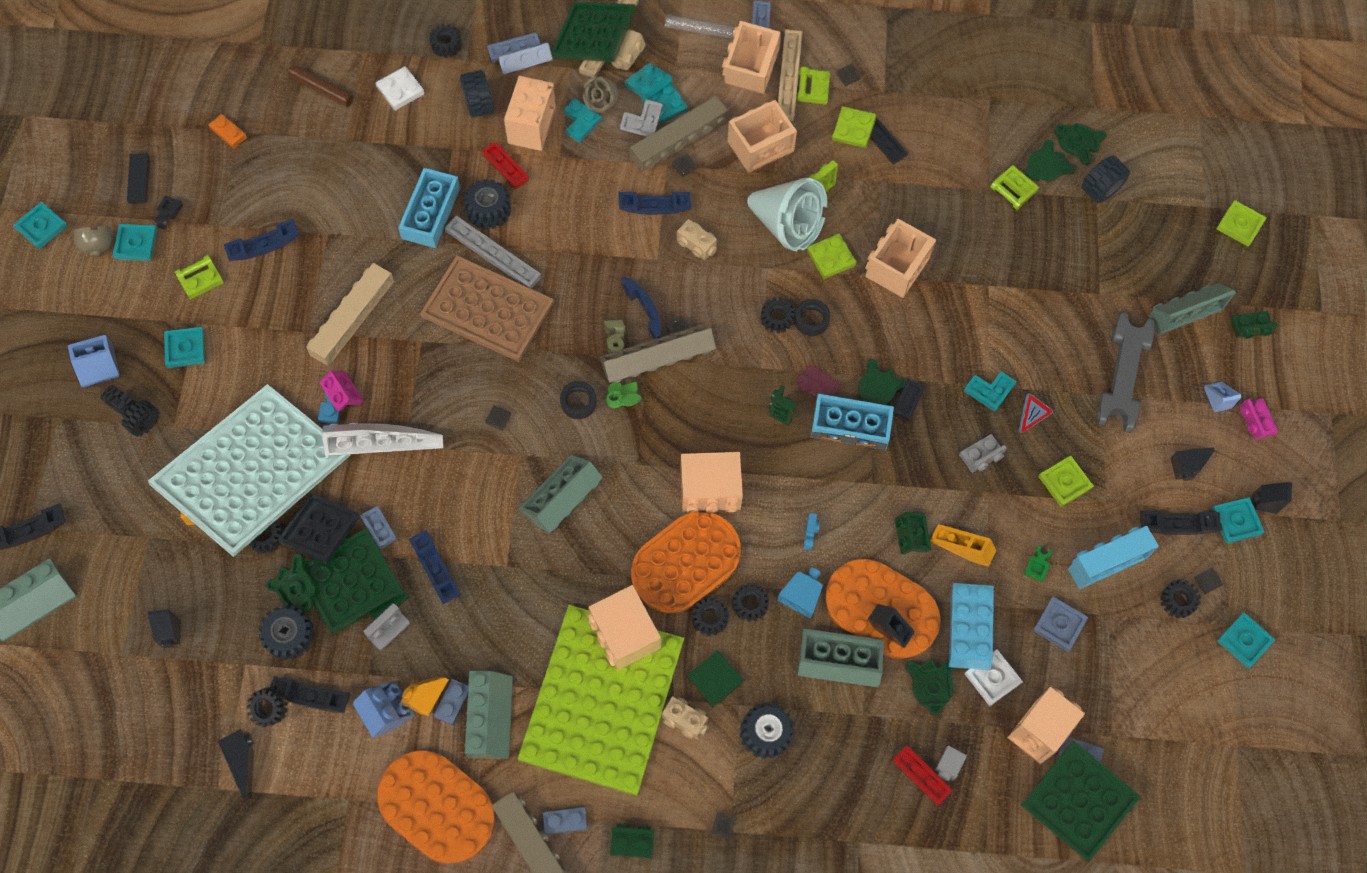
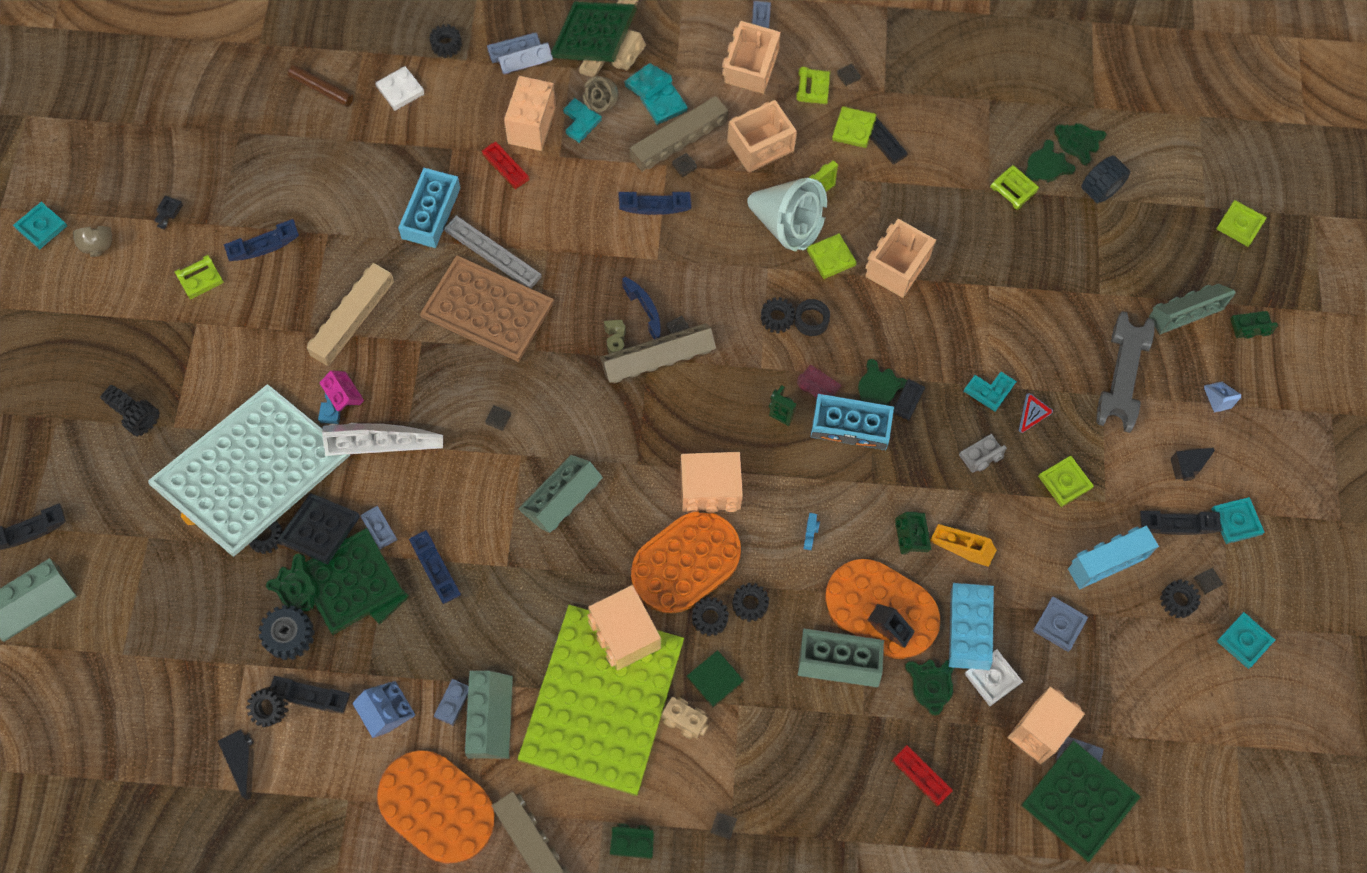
medium blue slope [68,335,120,388] -> none
teal plate [112,224,158,261] -> none
black tile [127,153,150,204] -> none
black slope [148,609,181,648] -> none
teal plate [164,327,206,368] -> none
orange plate [209,114,247,149] -> none
light grey bracket [363,603,410,651] -> none
light orange slope [401,676,448,716] -> none
black wheel [460,69,494,118] -> none
black wheel [464,179,511,229] -> none
sand blue plate [543,807,587,835] -> none
black tyre [560,381,596,419] -> none
bright green plate [606,382,641,408] -> none
light grey plate [620,99,664,137] -> none
clear piece [665,14,734,40] -> none
tan brick [677,219,717,260] -> none
black wheel [740,703,794,759] -> none
dark azure torso [777,567,823,619] -> none
tan plate [778,30,802,121] -> none
light grey brick [934,746,967,781] -> none
green plate [1023,545,1052,583] -> none
dark pink bracket [1240,398,1278,440] -> none
black slope [1252,482,1292,514] -> none

